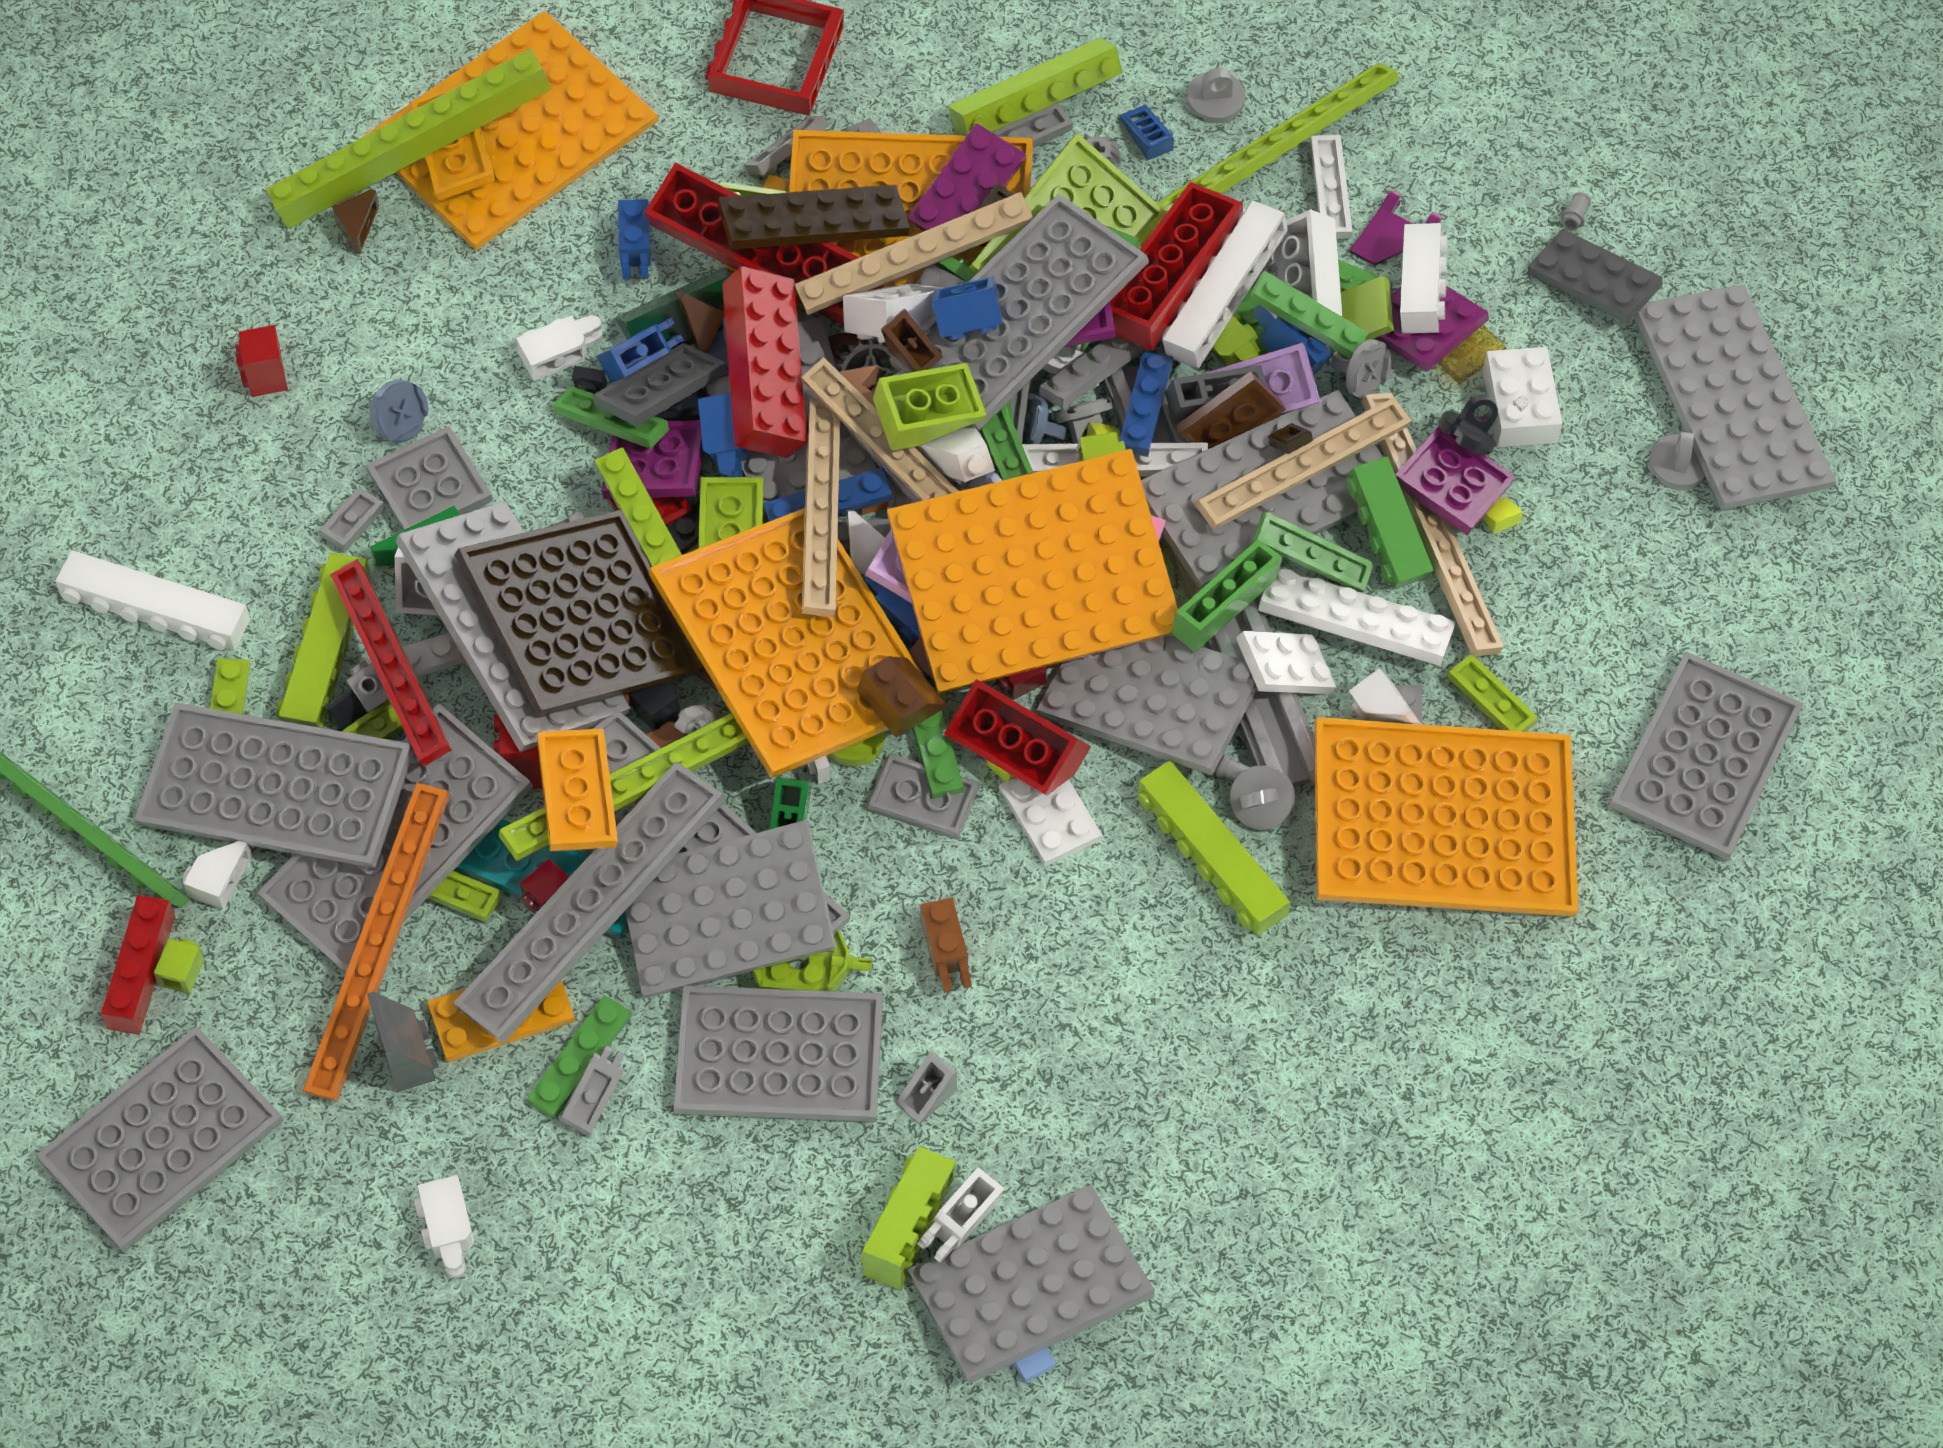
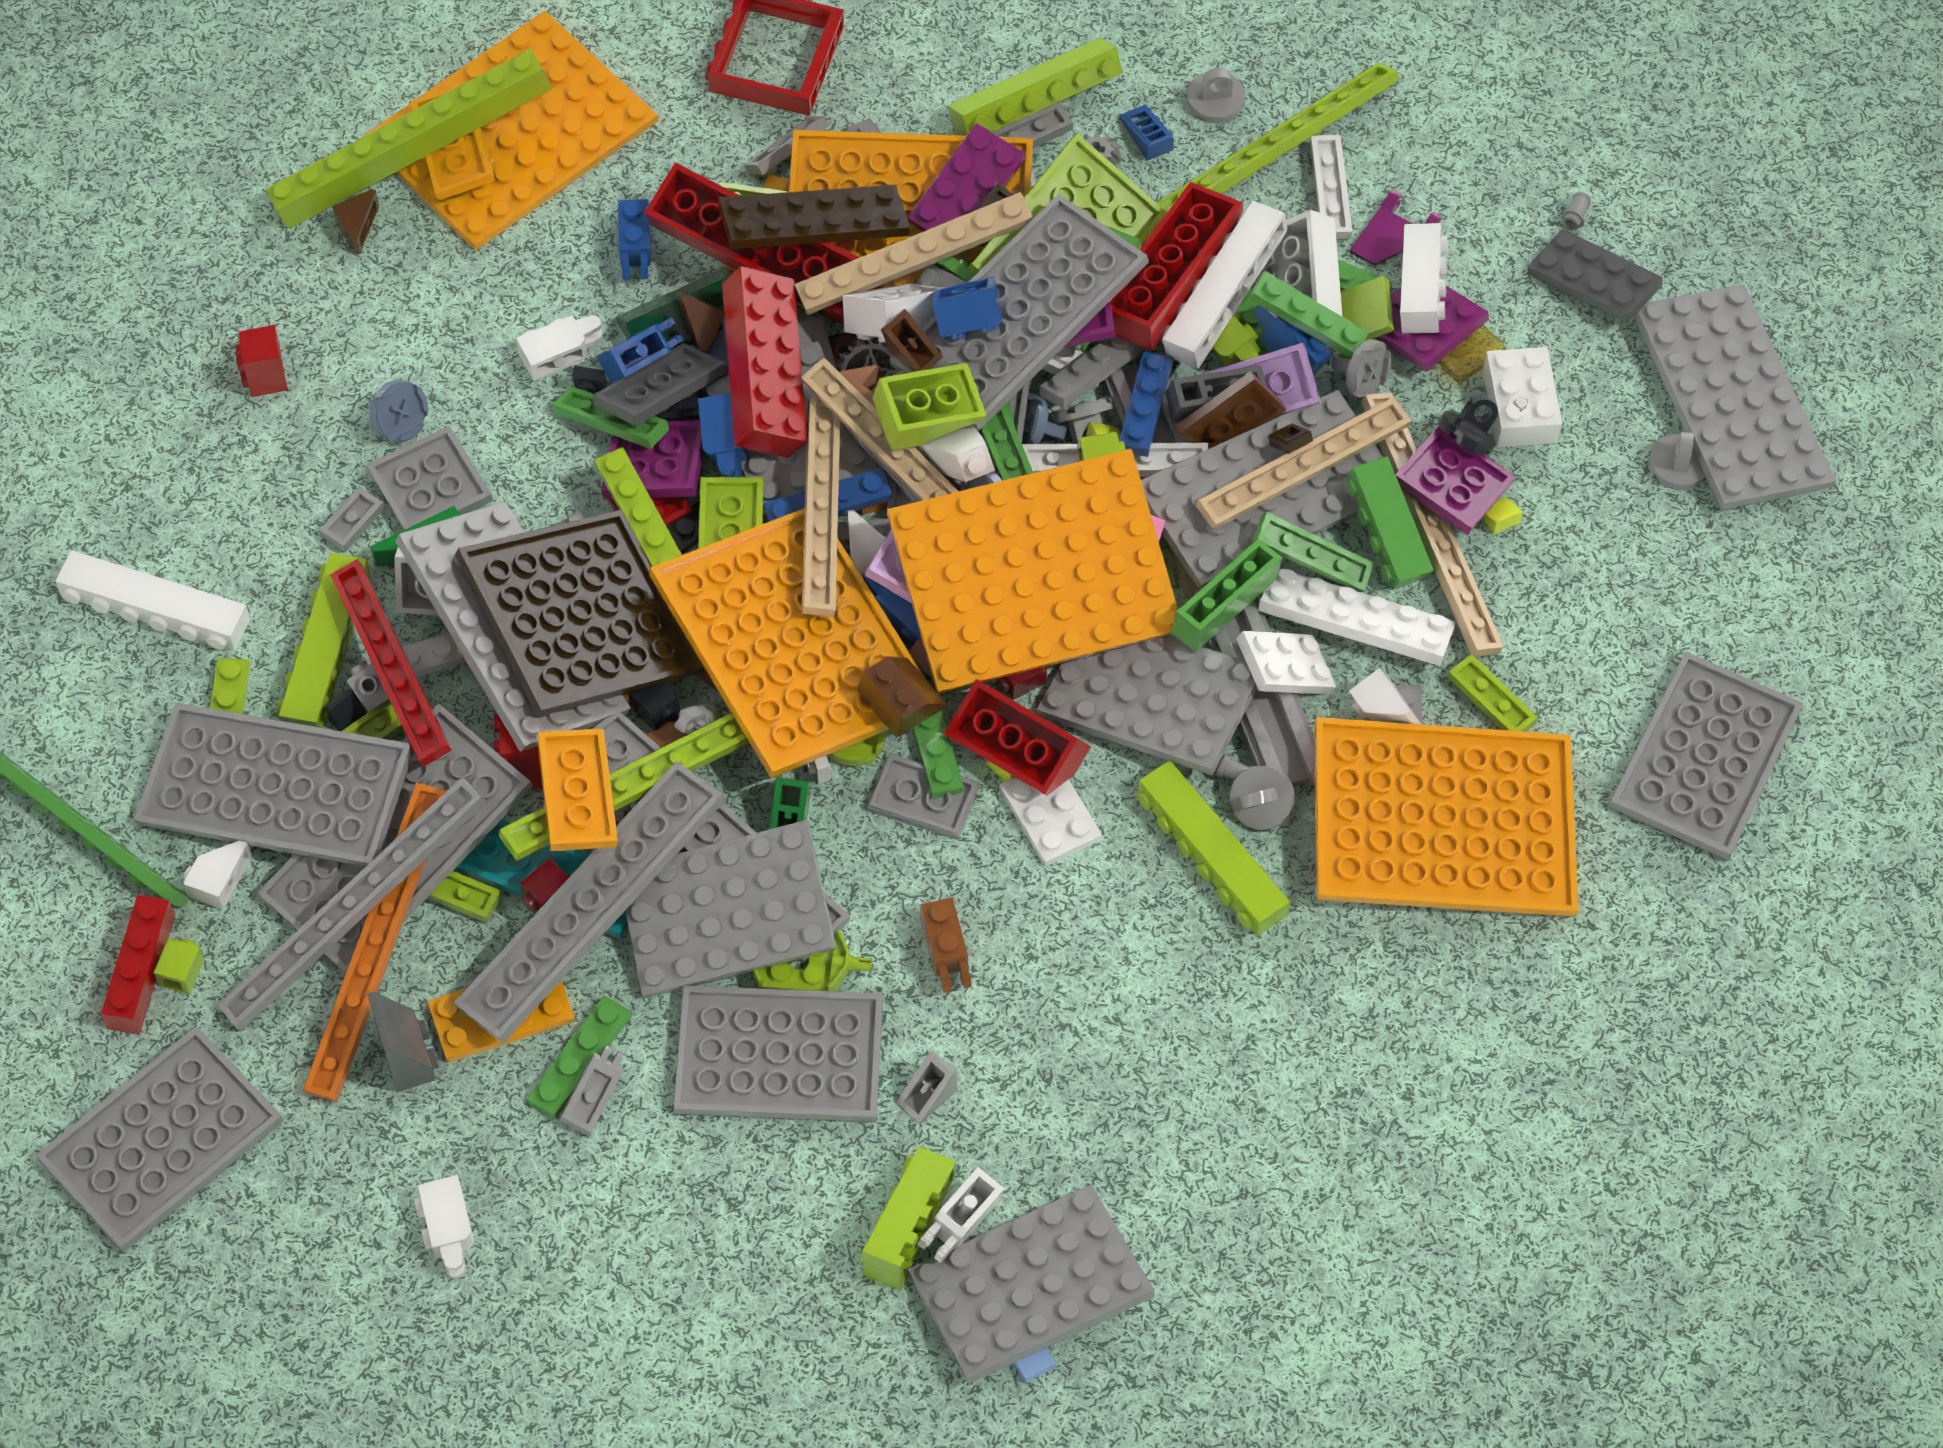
none -> light grey plate [217,777,486,1031]

